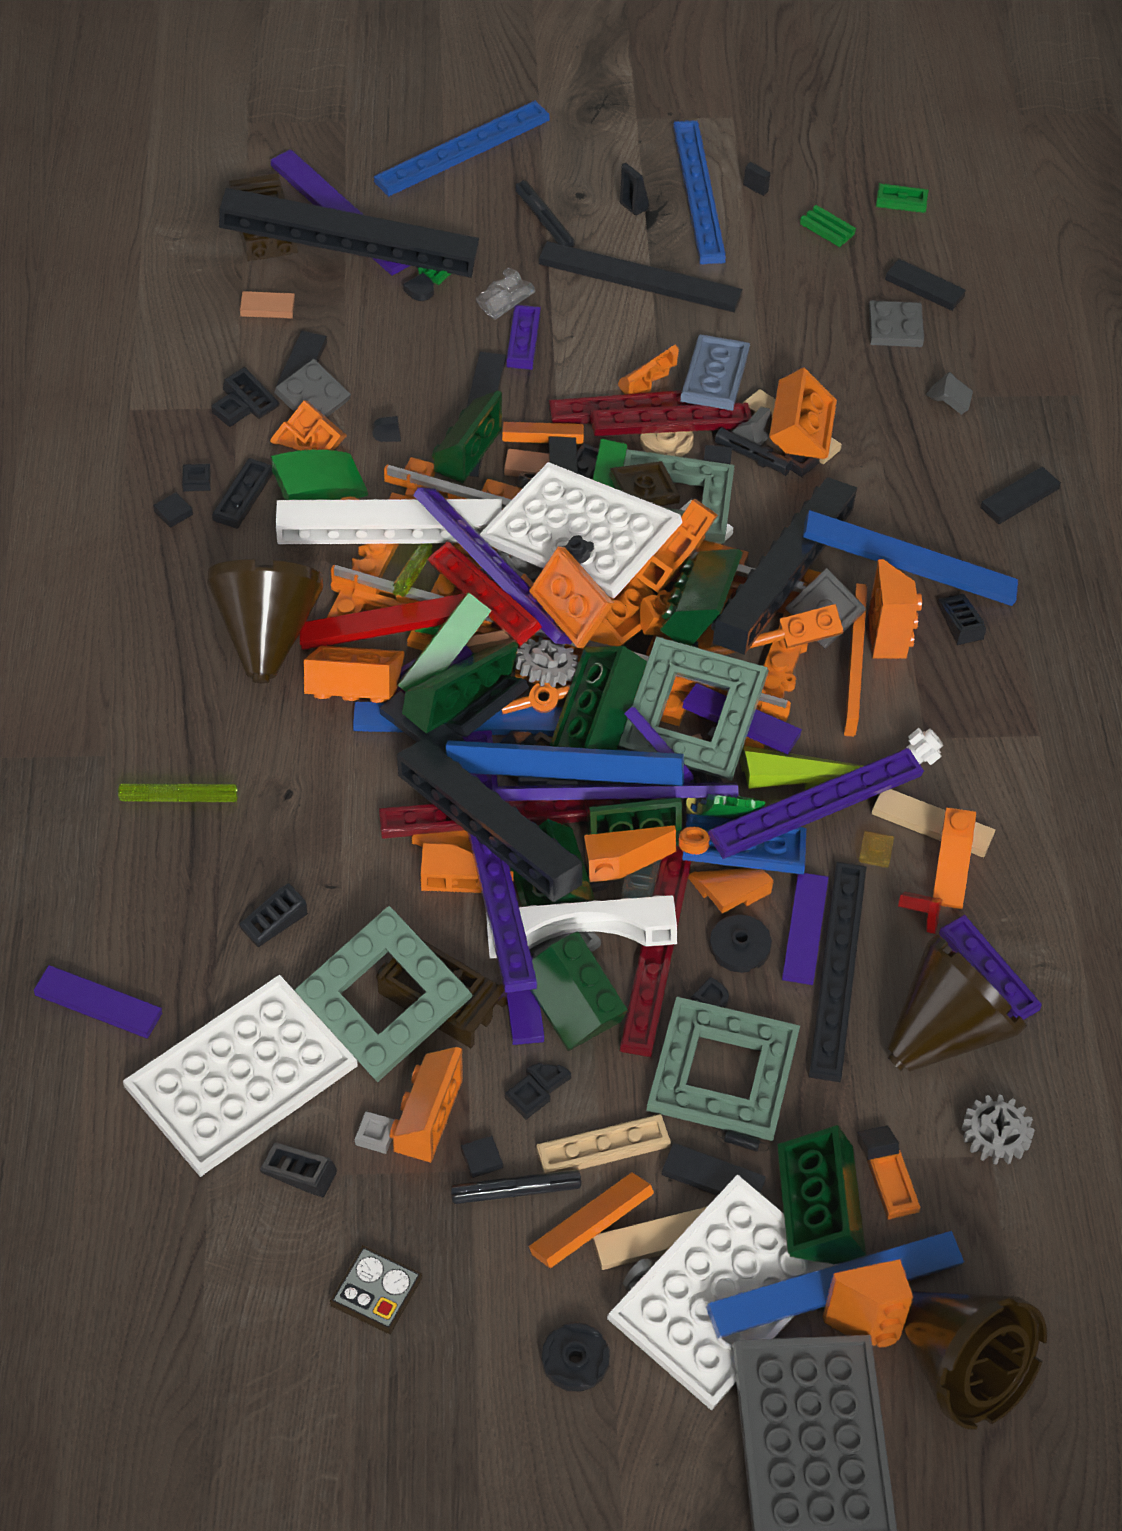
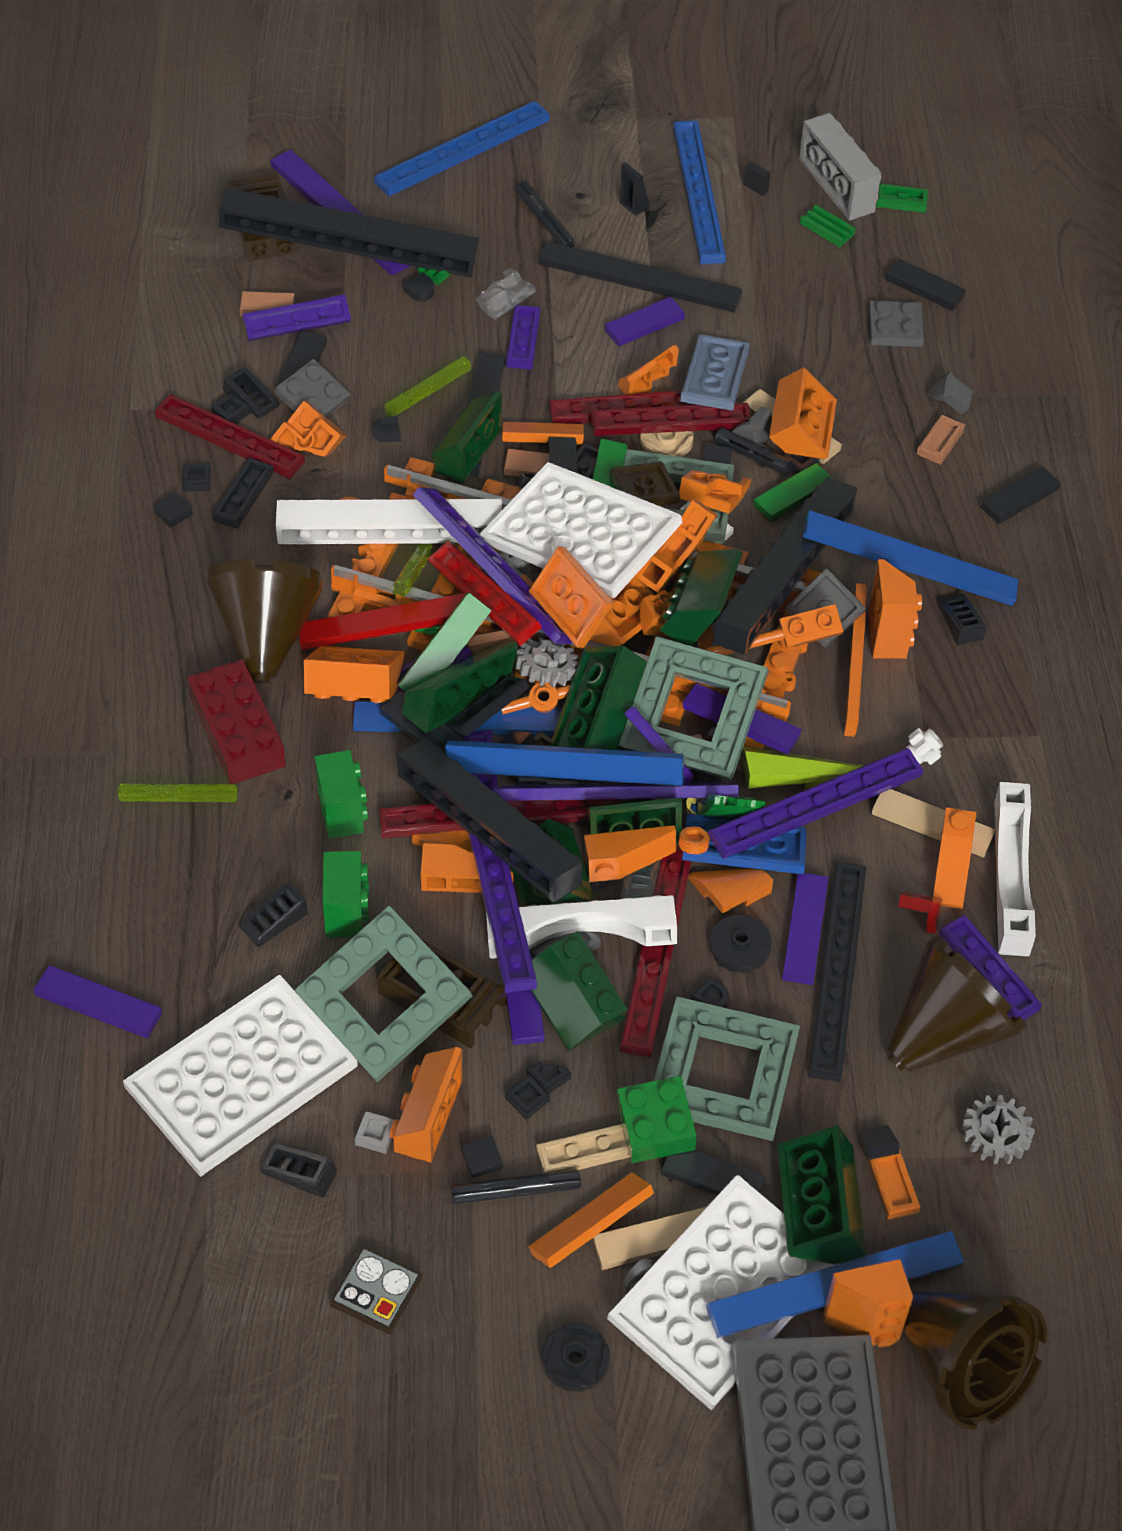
green slope [271,449,368,500] -> none
black plate [562,535,594,564] -> none
black piece [716,1130,769,1151] -> none
clear yellow plate [859,831,894,868] -> none
none -> dark red tile [155,394,305,479]
none -> dark red brick [187,659,286,785]
none -> dark purple tile [243,295,351,341]
none -> green brick [315,750,368,839]
none -> green brick [323,851,369,938]
none -> clear neon green axle [384,357,471,417]
none -> dark purple tile [605,297,685,347]
none -> green brick [617,1076,697,1163]
none -> orange slope [679,470,751,514]
none -> green tile [753,463,833,522]
none -> light grey brick [799,113,881,221]
none -> nougat tile [917,414,965,465]
none -> white arch [994,782,1036,956]

